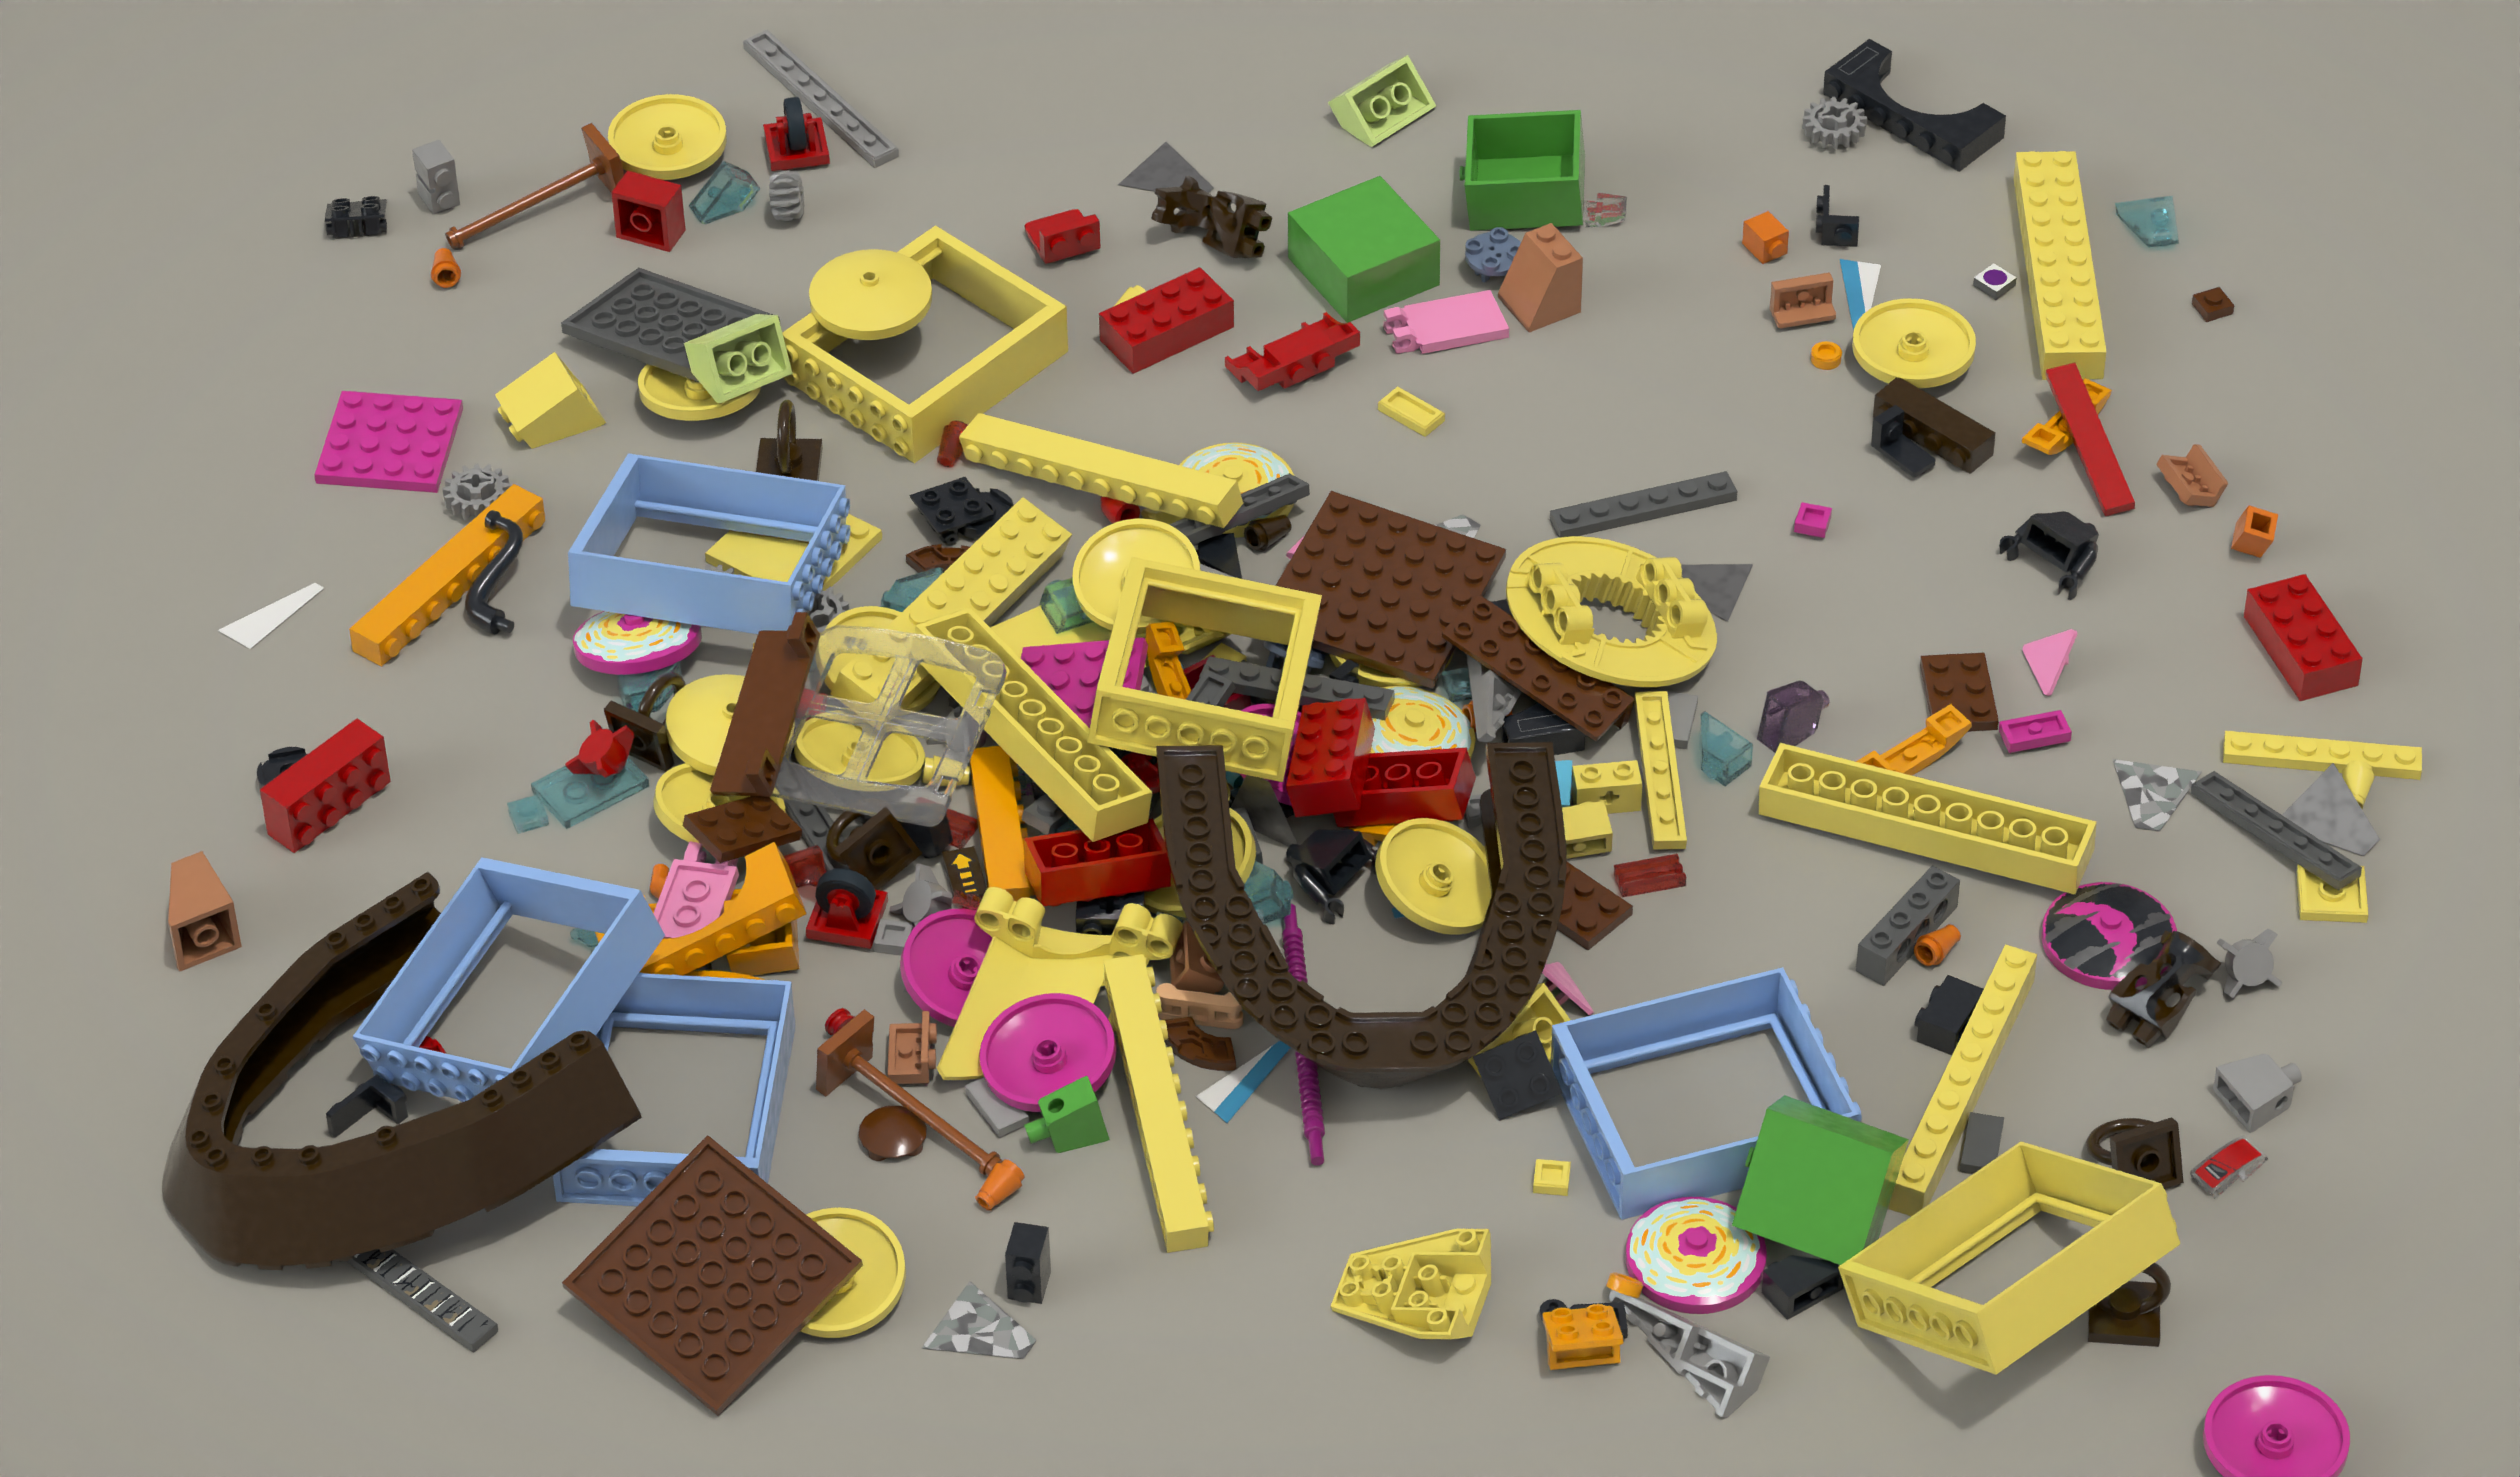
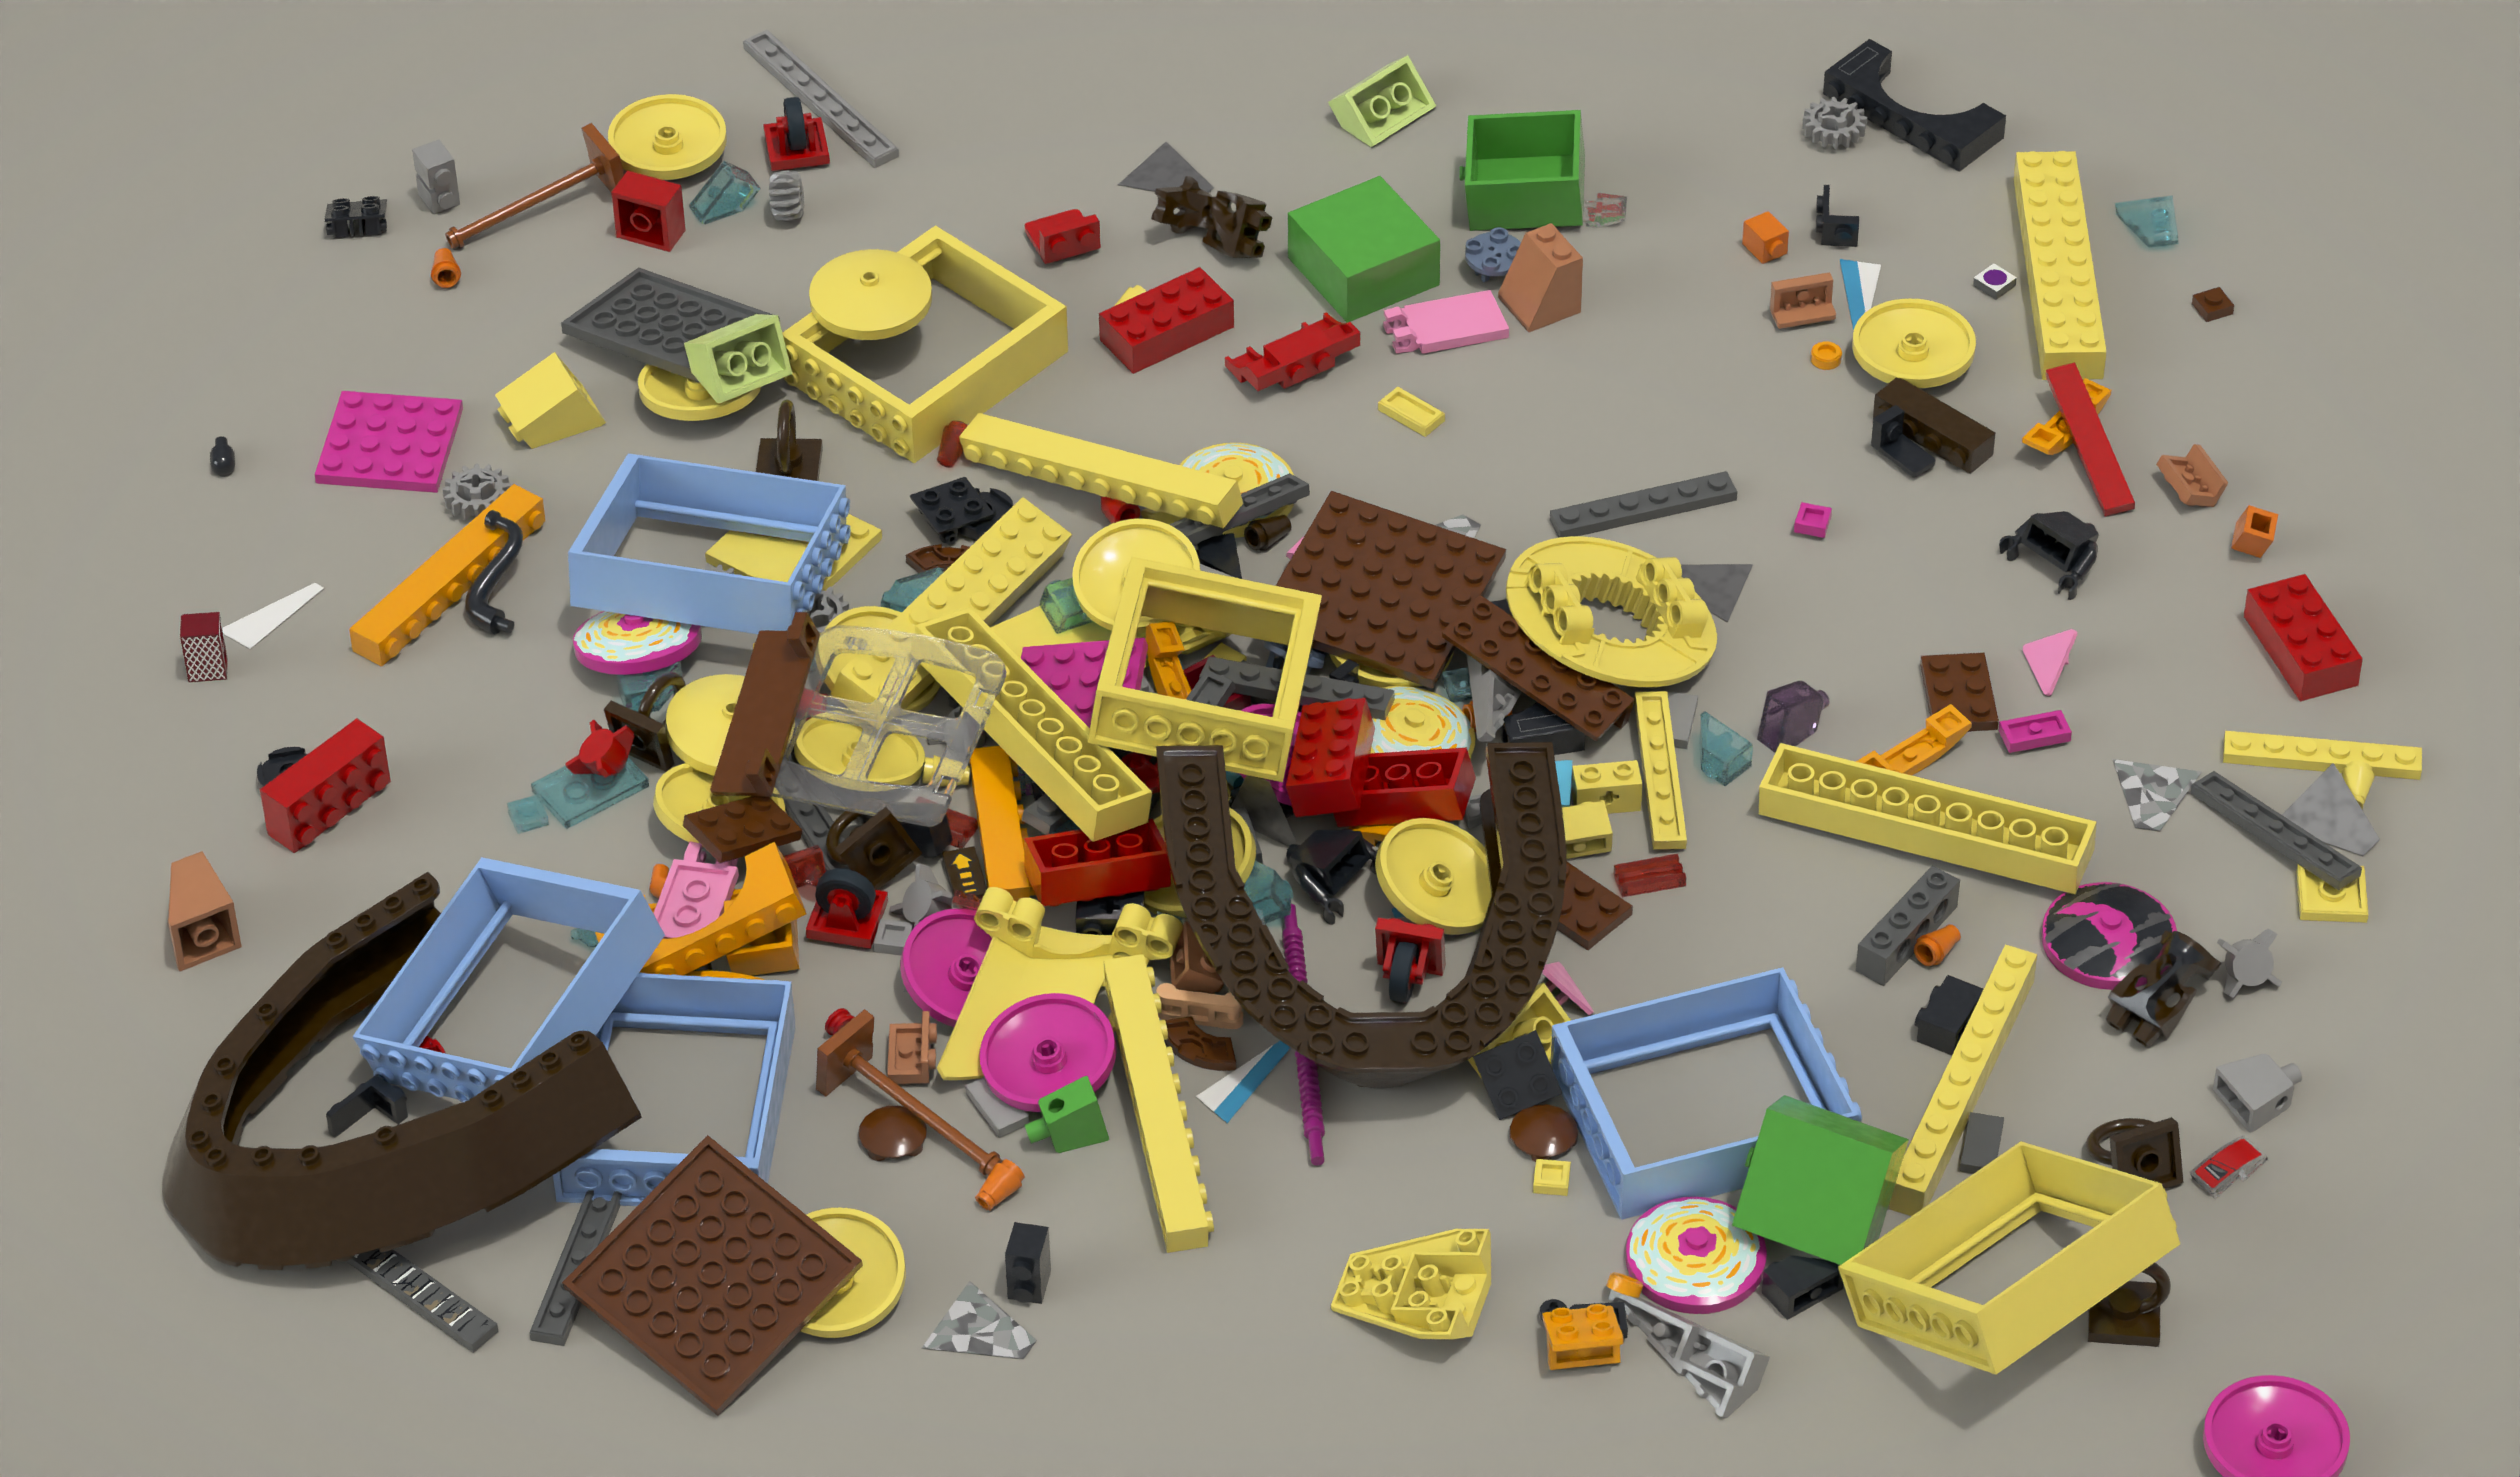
none -> dark red panel [180,612,228,682]
none -> black cylinder [210,436,235,476]
none -> dark grey tile [529,1190,622,1346]
none -> red plate [1375,917,1446,1002]
none -> reddish brown dish [1509,1104,1578,1162]

